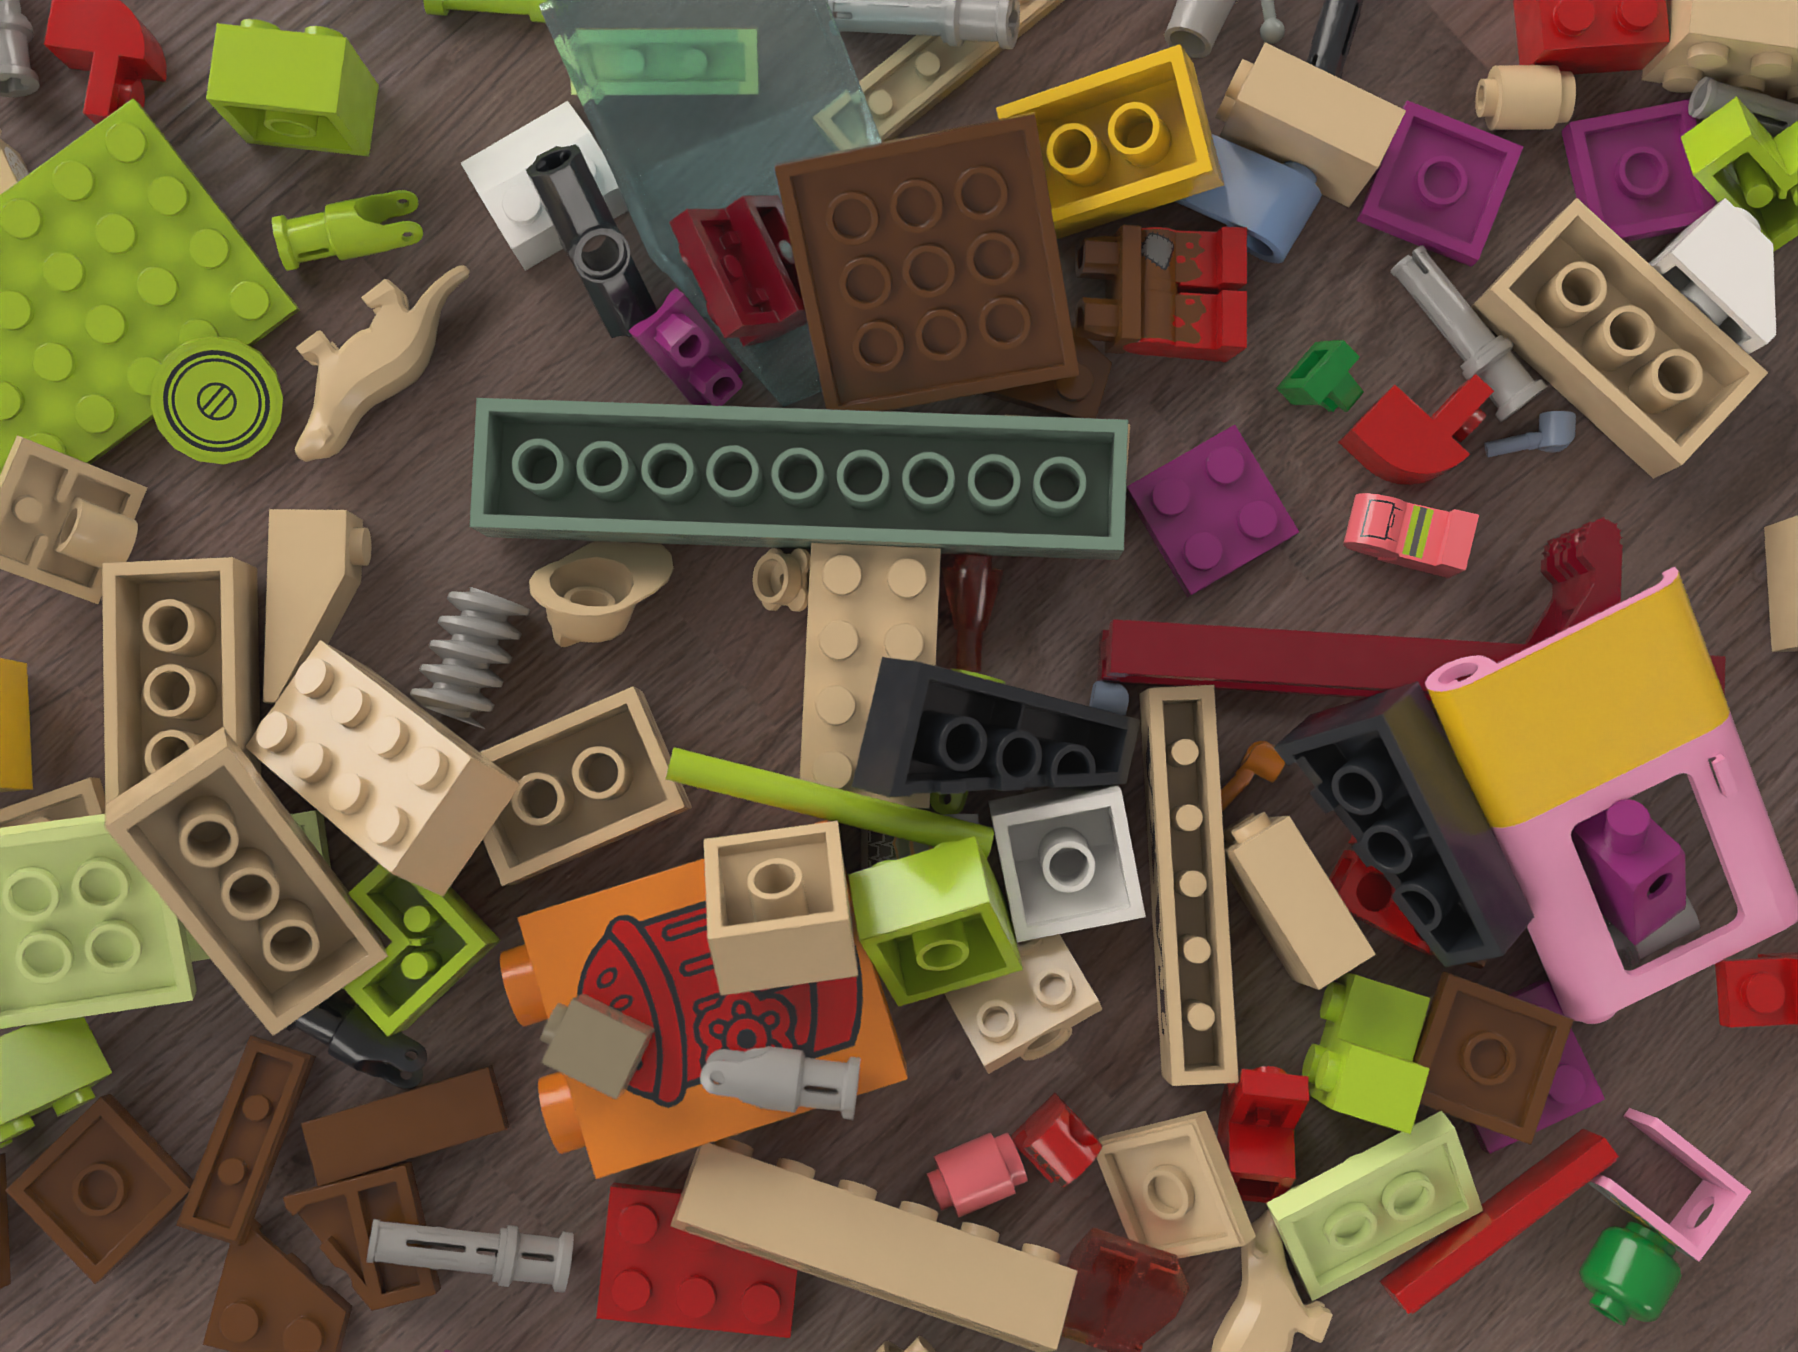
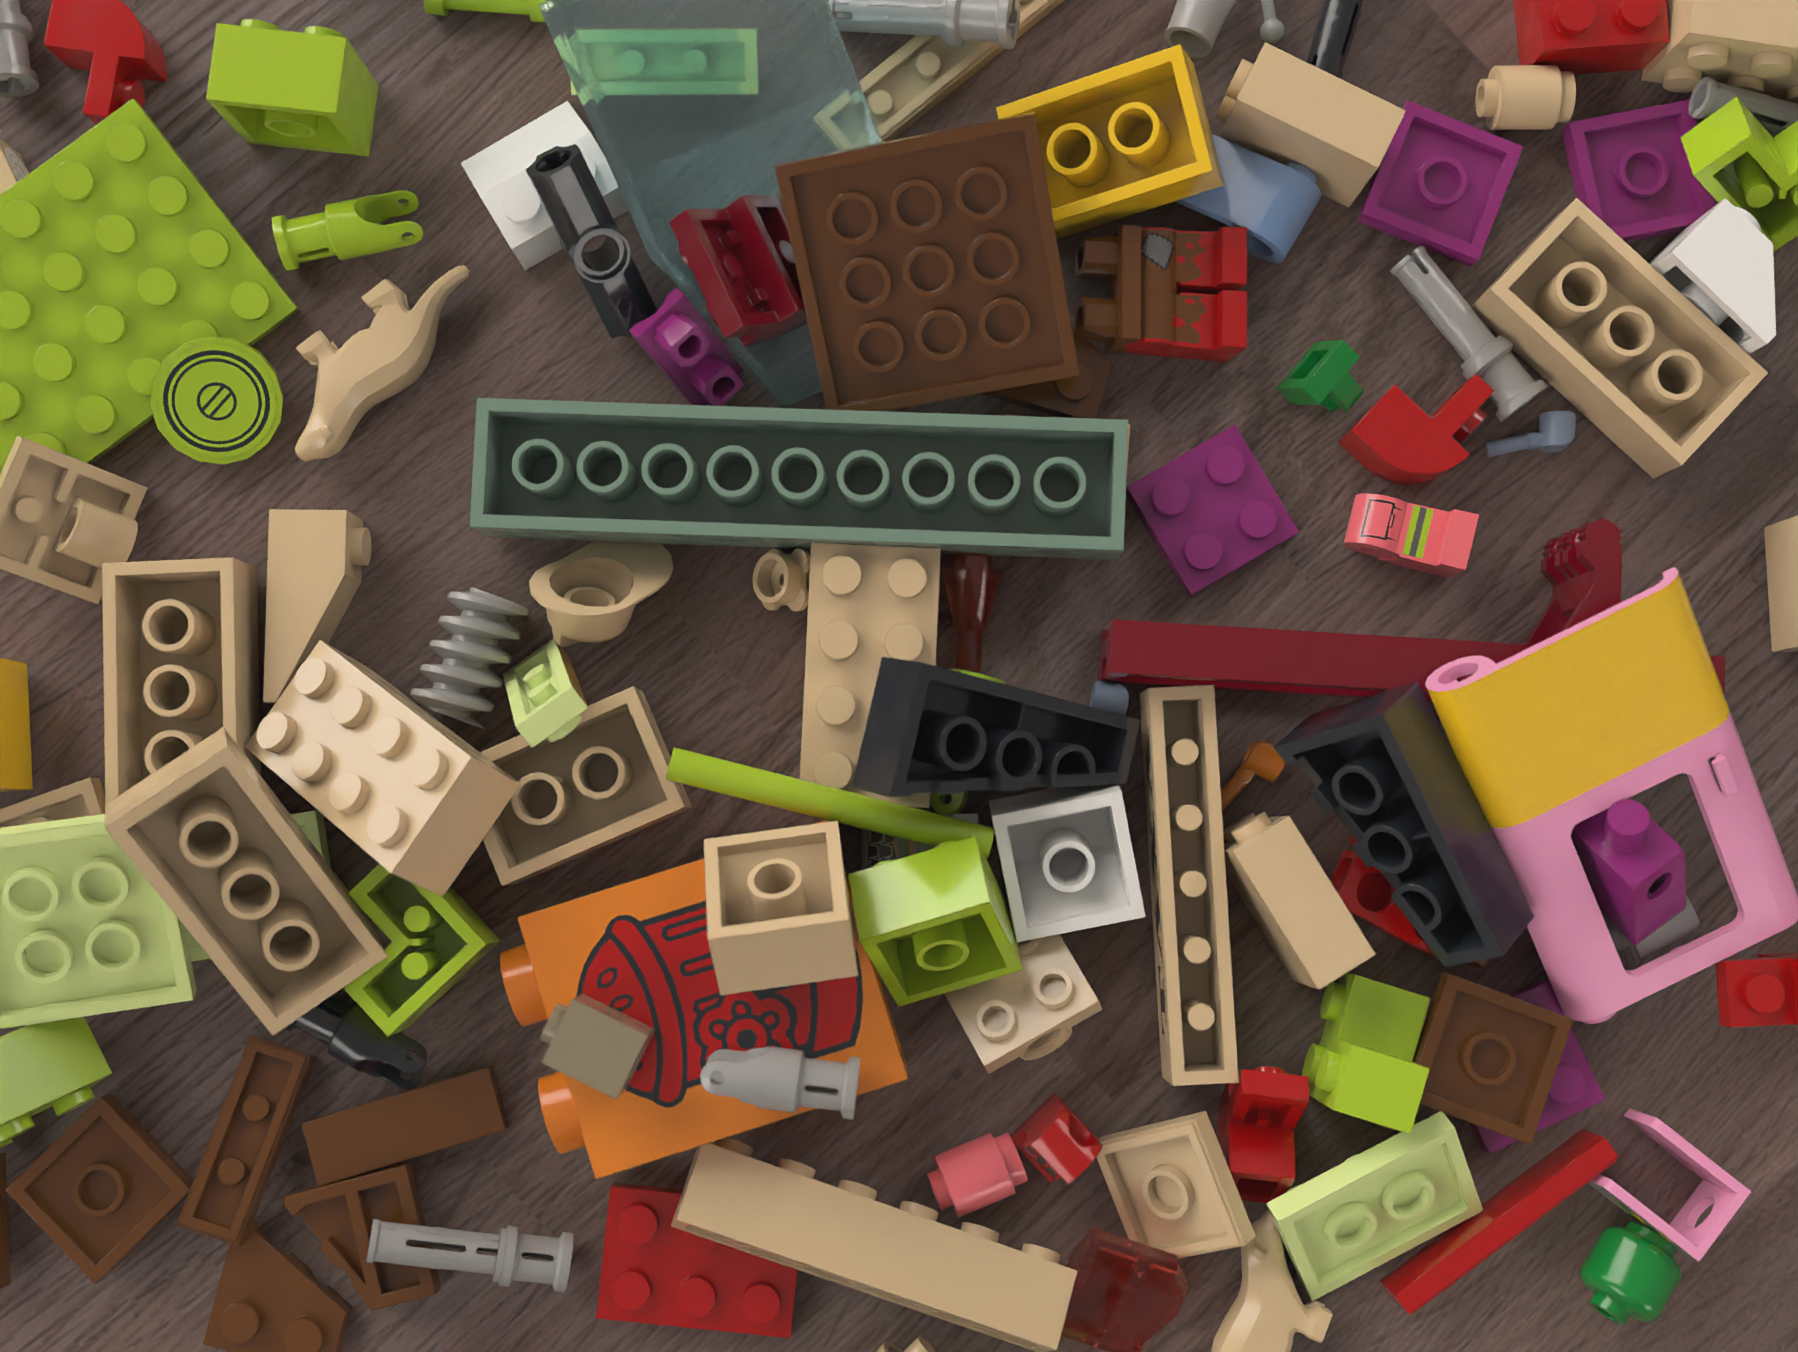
none -> yellowish green plate [503,638,588,748]

